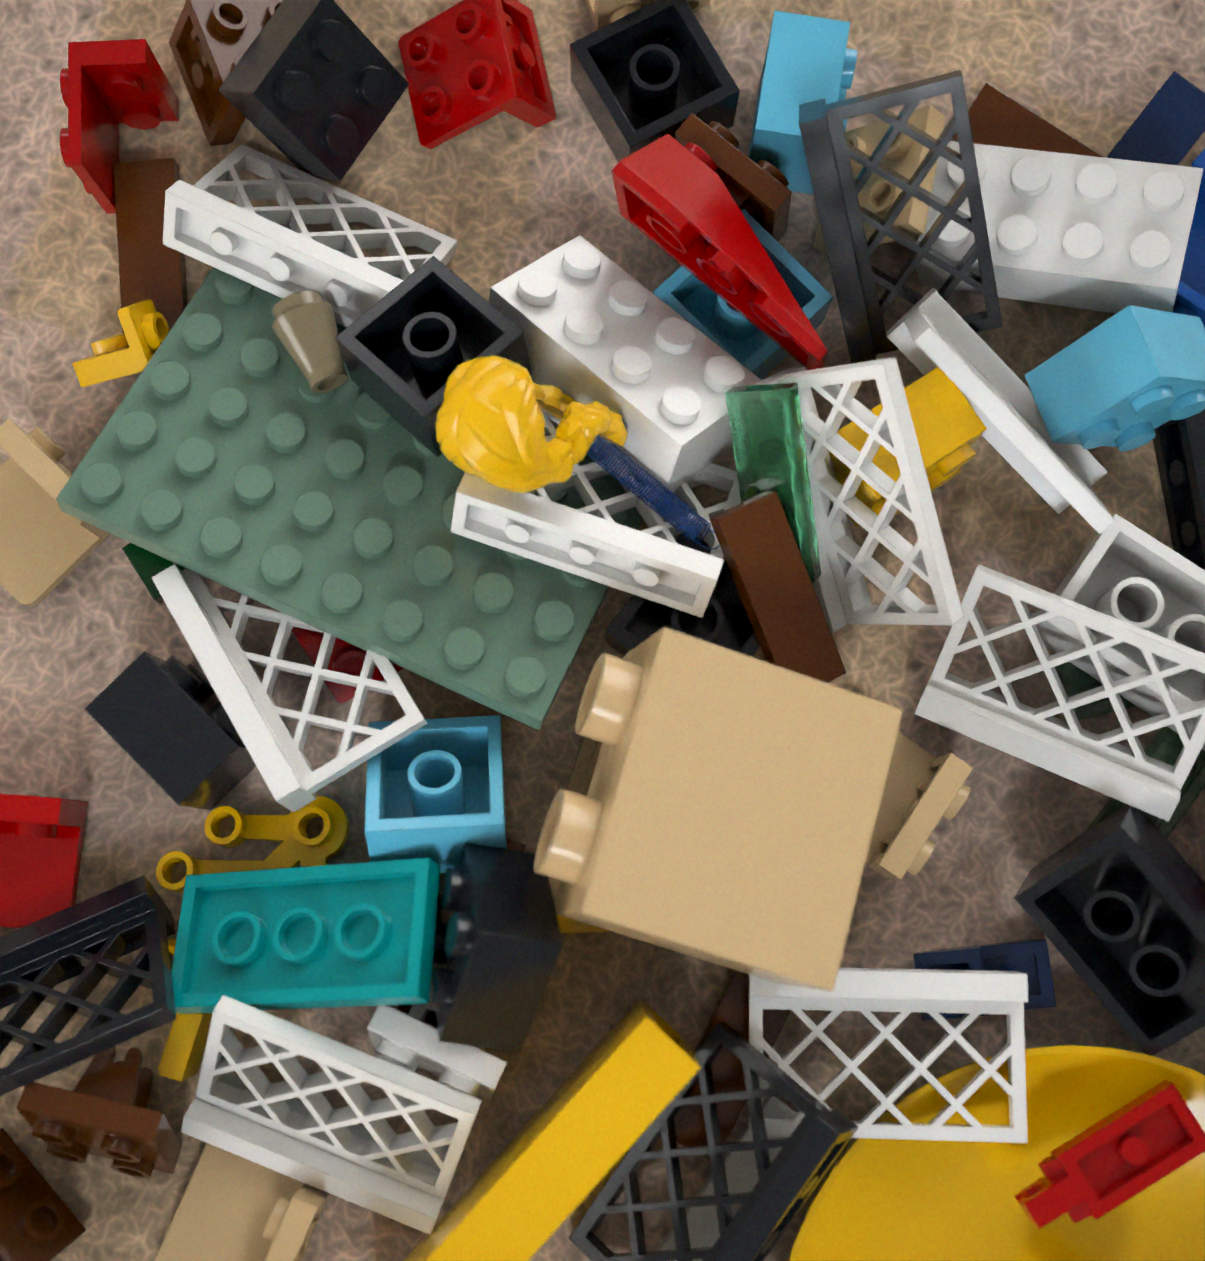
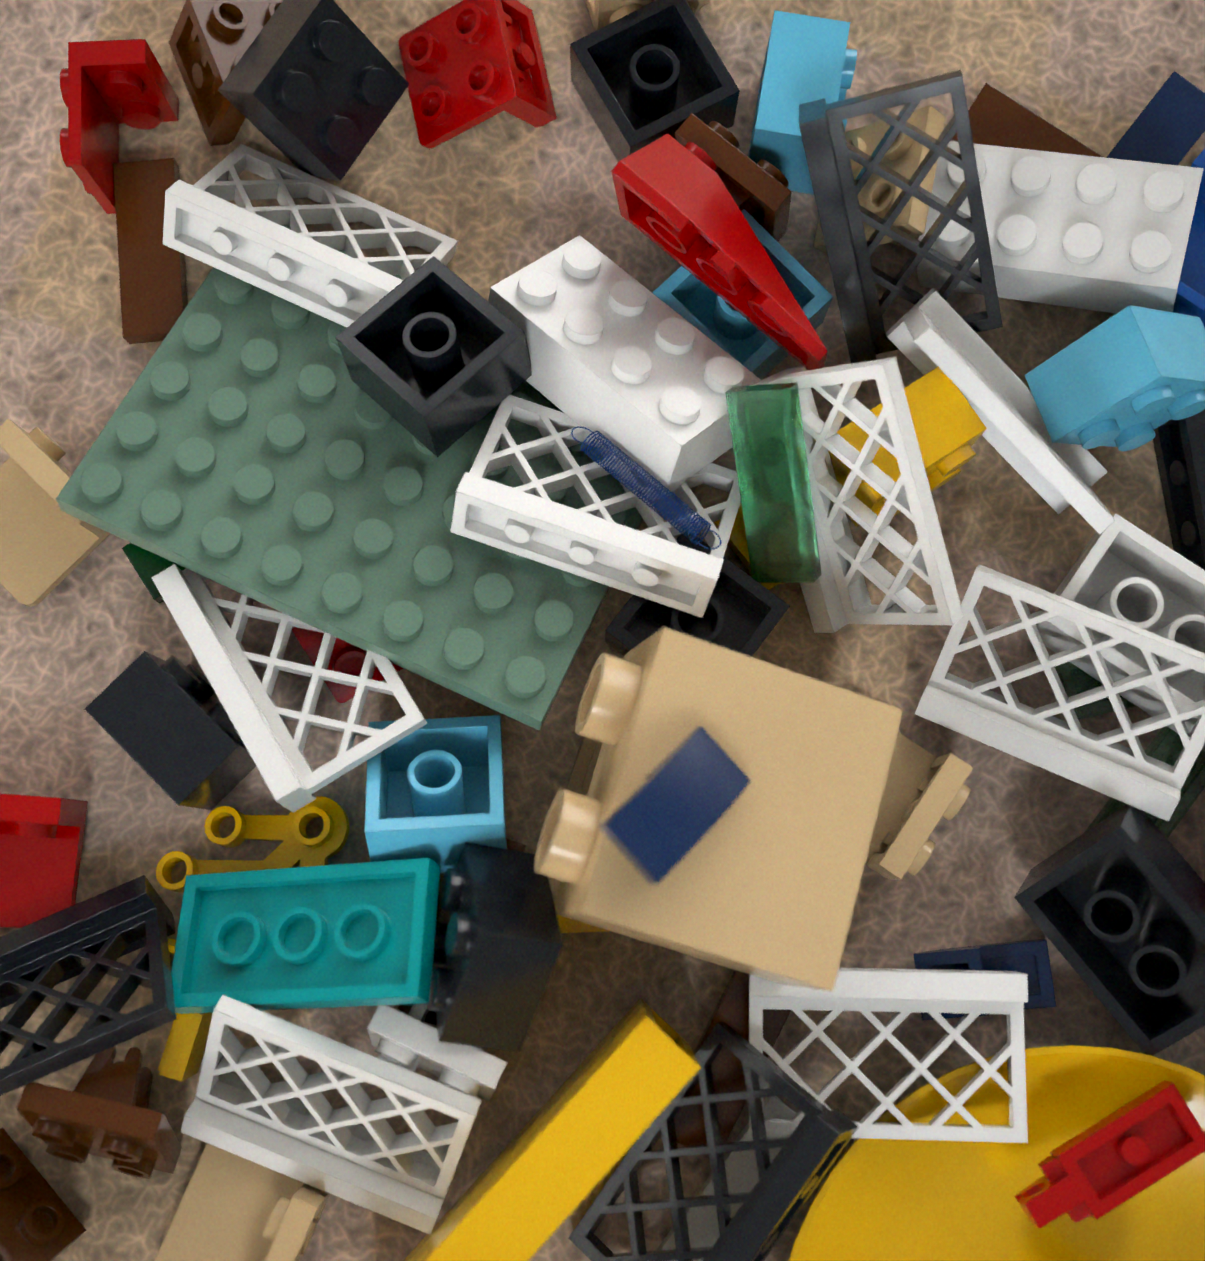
yellow bracket [72,299,170,388] -> none
dark tan cone [272,290,348,393] -> none
yellow hair [435,356,628,493] -> none
reddish brown tile [709,491,846,683] -> none
none -> dark blue slope [599,726,751,884]

